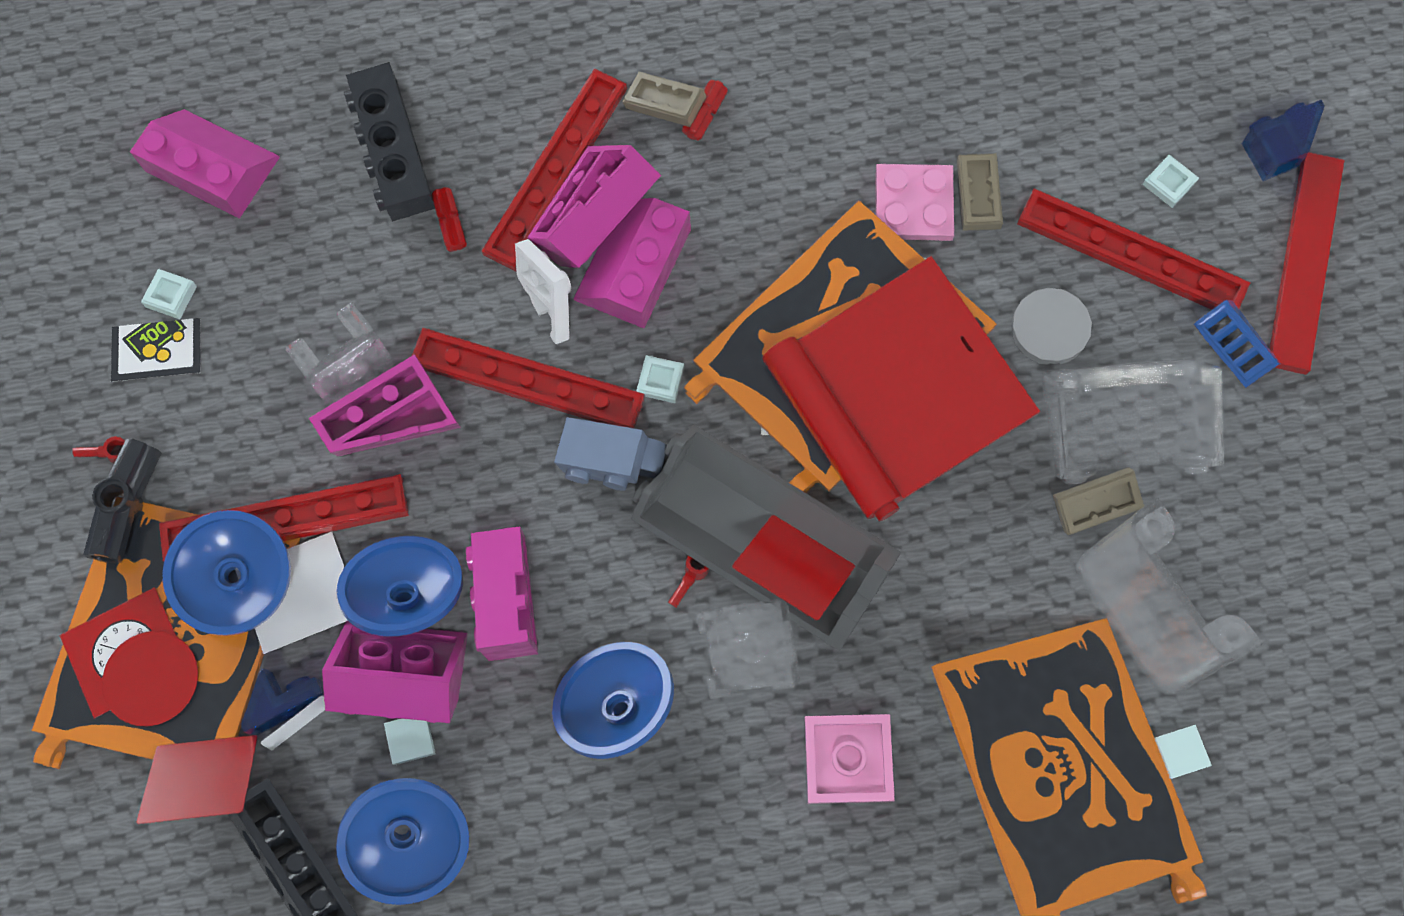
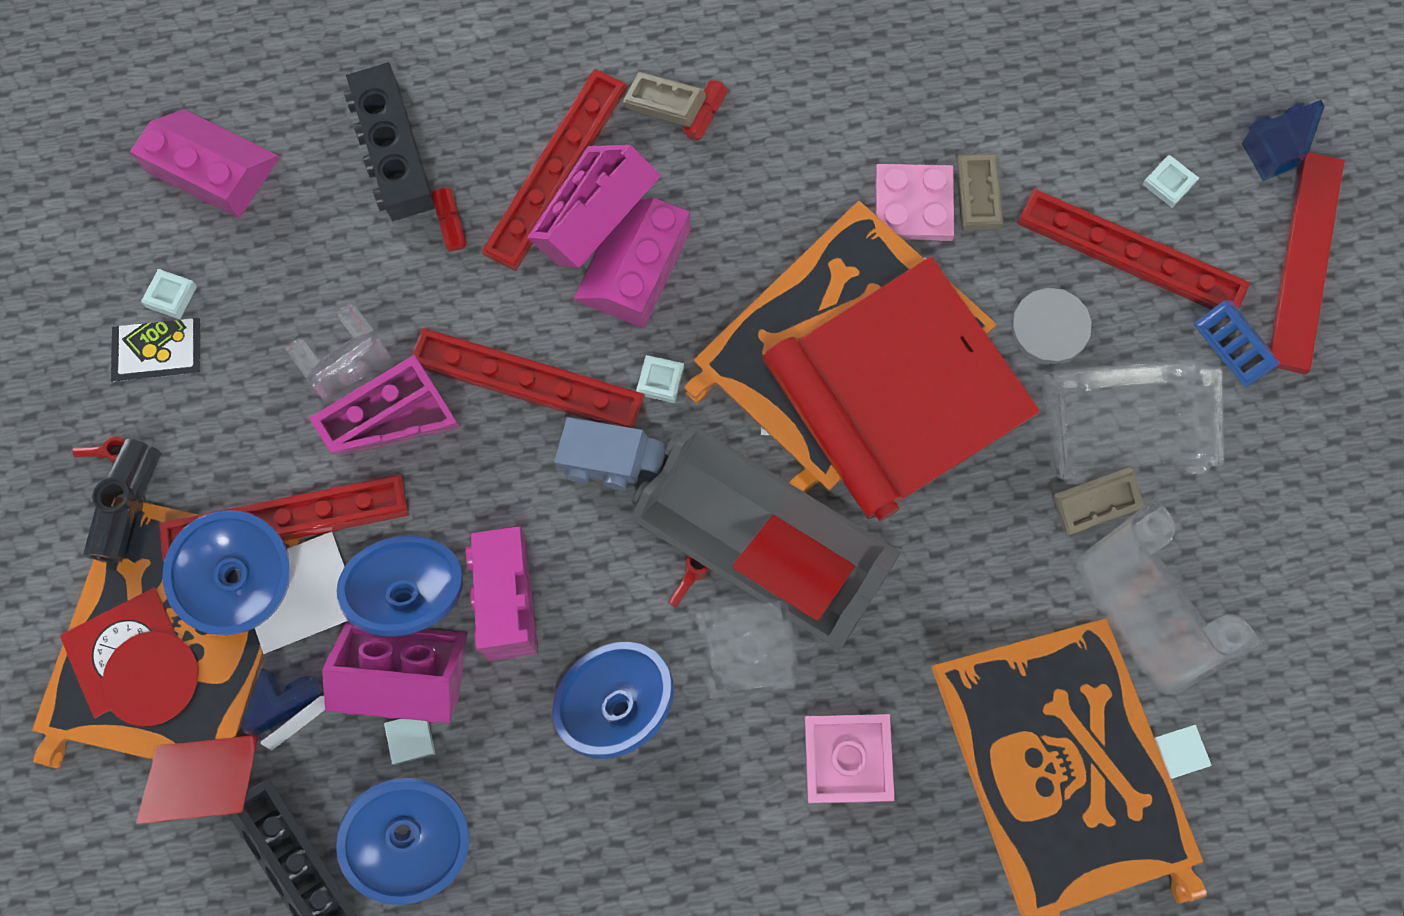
white wing [515,239,571,344] -> none

